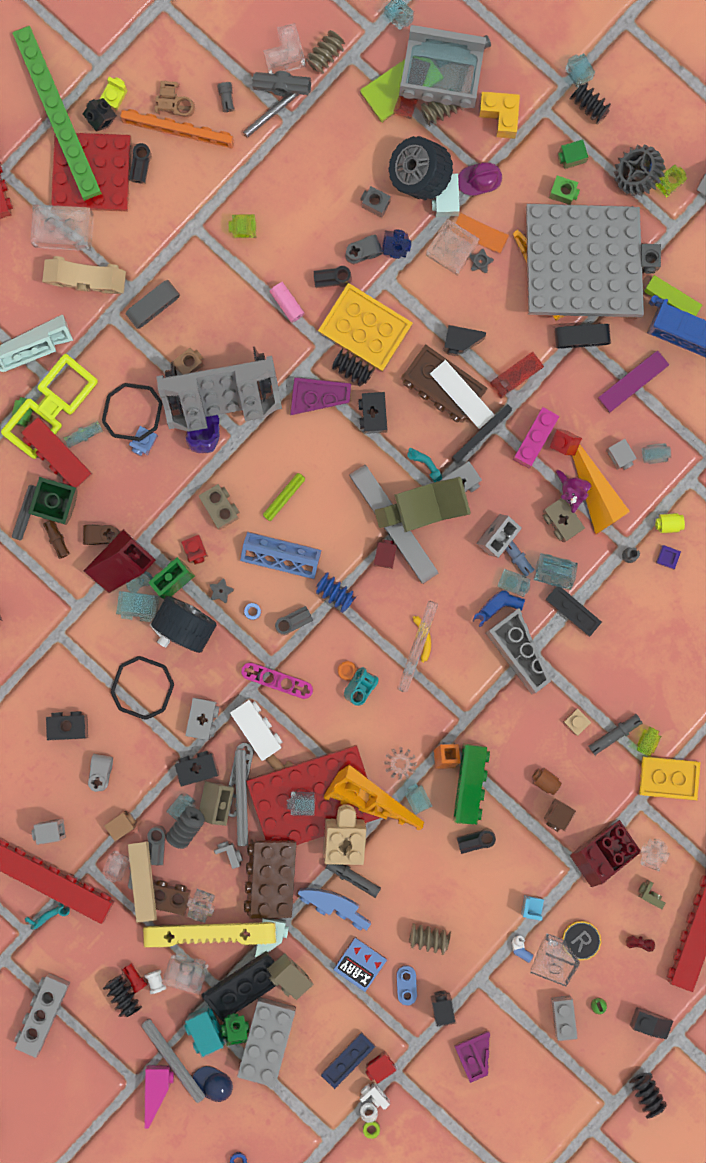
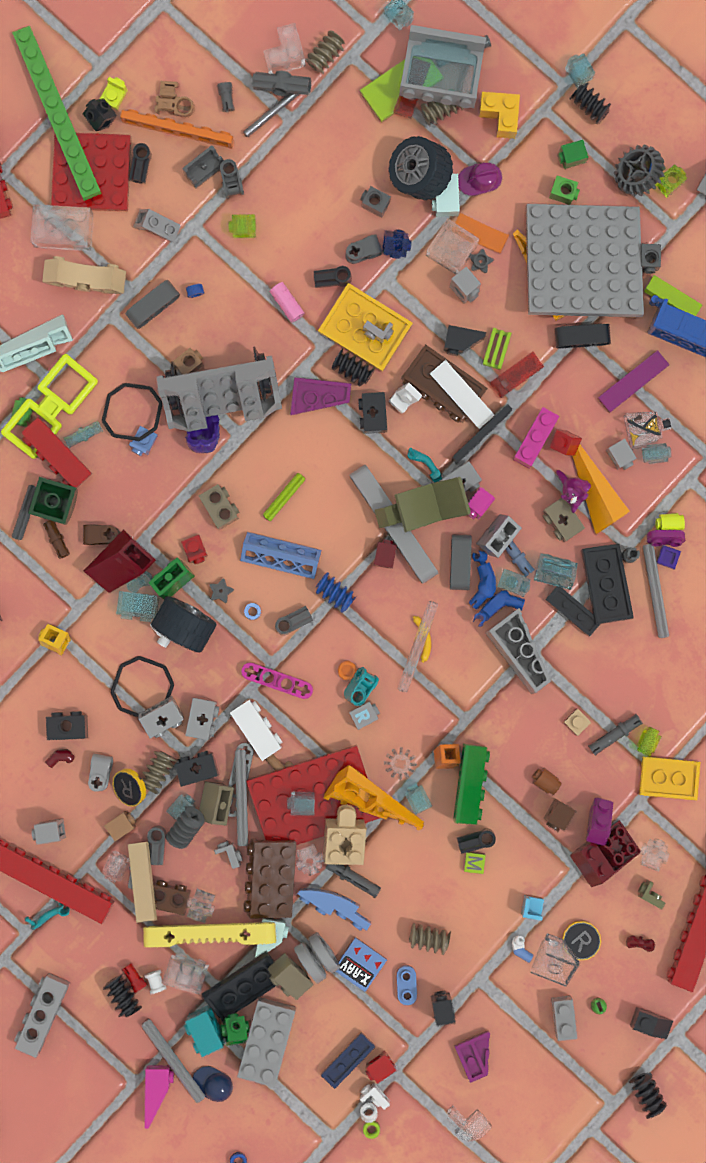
none -> yellow brick [38,624,71,656]
none -> dark red arm [45,749,75,768]
none -> tile [113,769,146,807]
none -> light grey bracket [133,209,181,242]
none -> light grey brick [138,696,184,738]
none -> dark tan piece [139,751,177,794]
none -> dark grey hinge [182,145,223,188]
none -> blue axle [186,284,204,298]
none -> dark grey piece [220,159,244,199]
none -> light grey wheel [294,932,341,983]
none -> clear brick [295,844,324,876]
none -> light grey brick [349,702,380,730]
none -> light grey bracket [363,320,394,343]
none -> white bracket [389,383,422,414]
none -> clear brick [447,1105,492,1141]
none -> light grey brick [450,267,481,304]
none -> dark grey beam [450,534,472,590]
none -> lime tile [464,852,486,874]
none -> dark pink brick [468,487,495,519]
none -> blue arm [469,550,496,609]
none -> lime tile [482,328,512,370]
none -> black tile [581,544,634,625]
none -> magenta brick [586,798,613,845]
none -> clear torso [623,412,671,451]
none -> light grey axle [643,544,669,638]
none -> magenta plate [647,530,686,547]

